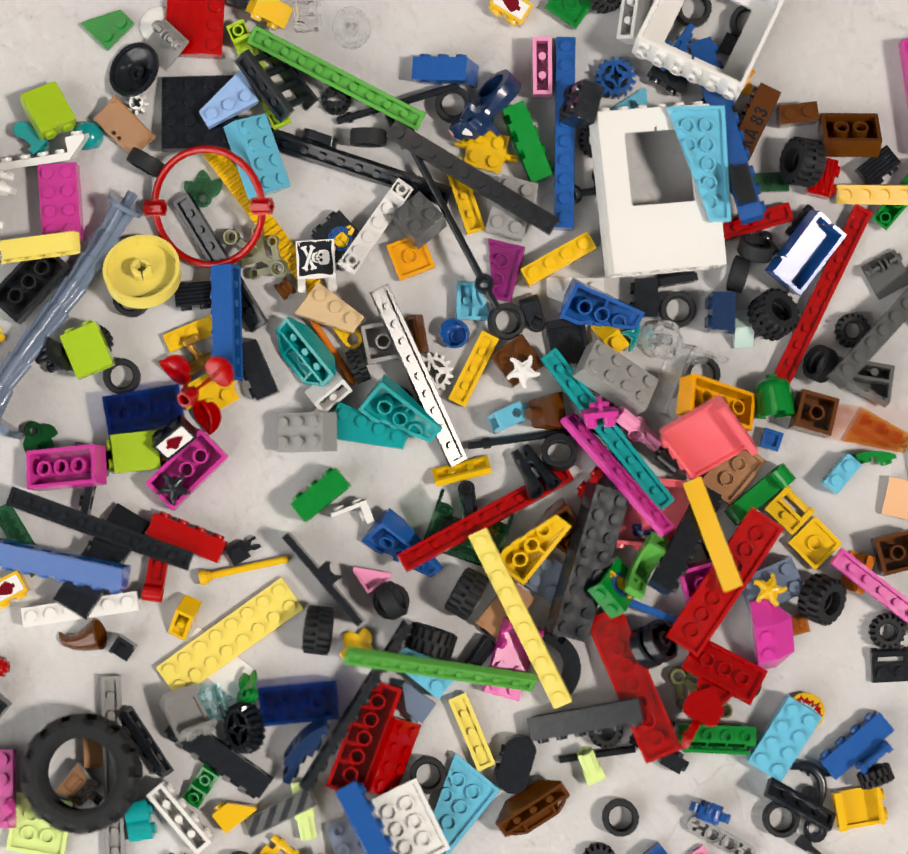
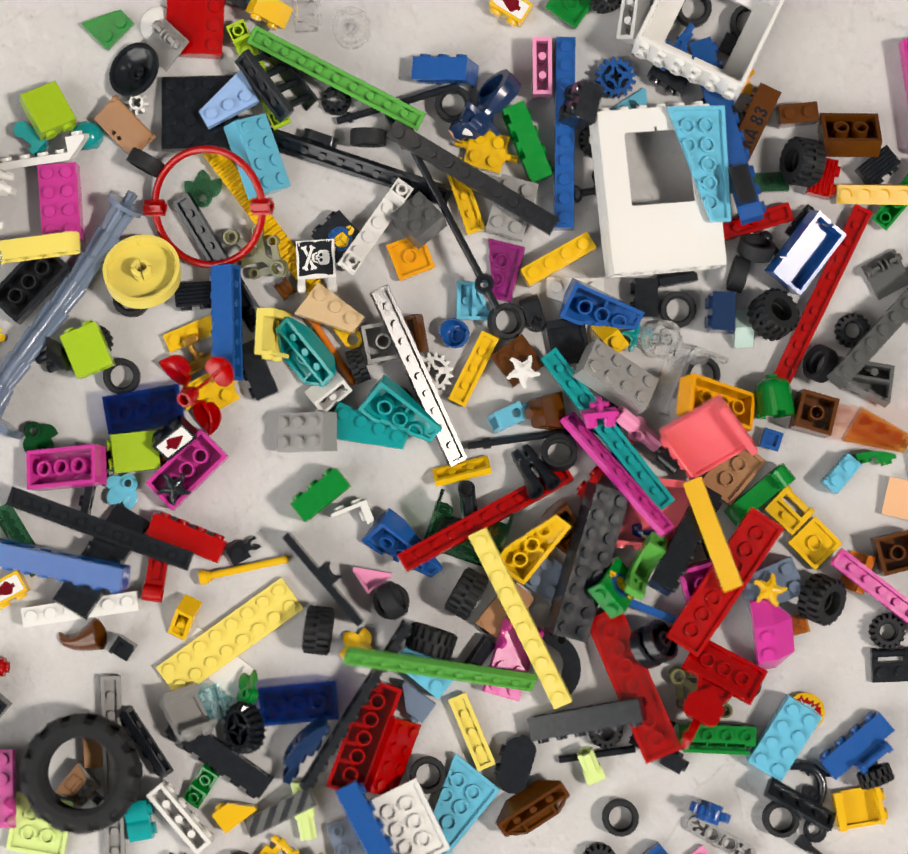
none -> medium azure plate [105,474,138,510]
none -> light yellow panel [254,308,292,362]

